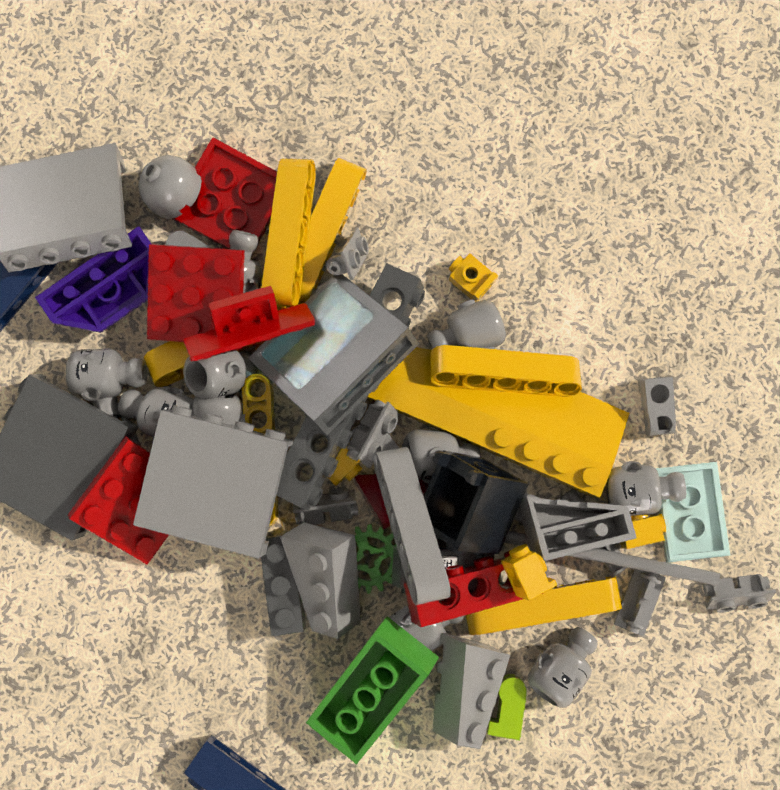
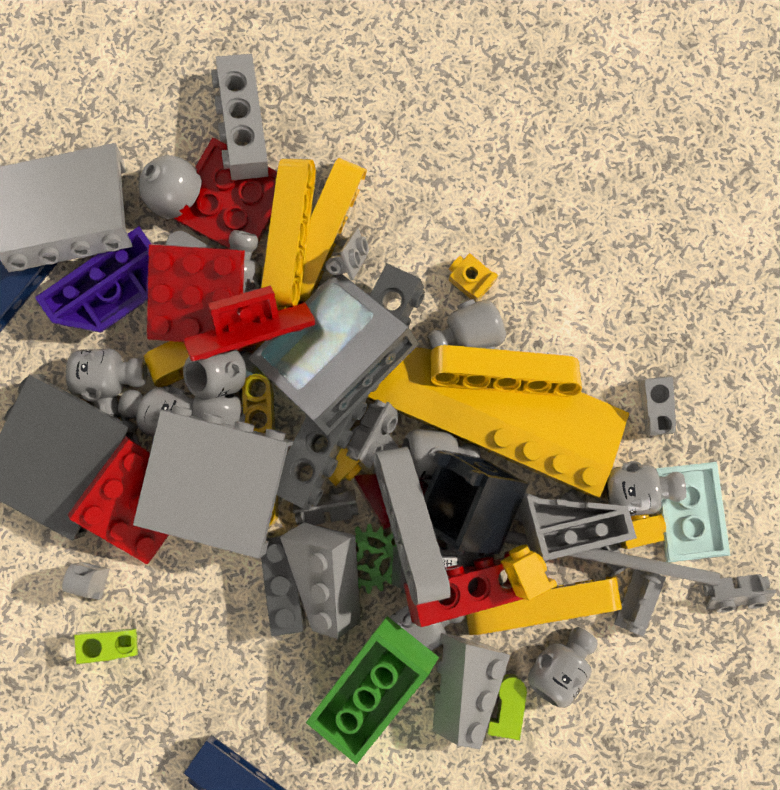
none -> light grey leg [62,562,110,600]
none -> lime leg [74,628,138,664]
none -> light grey brick [211,54,268,180]

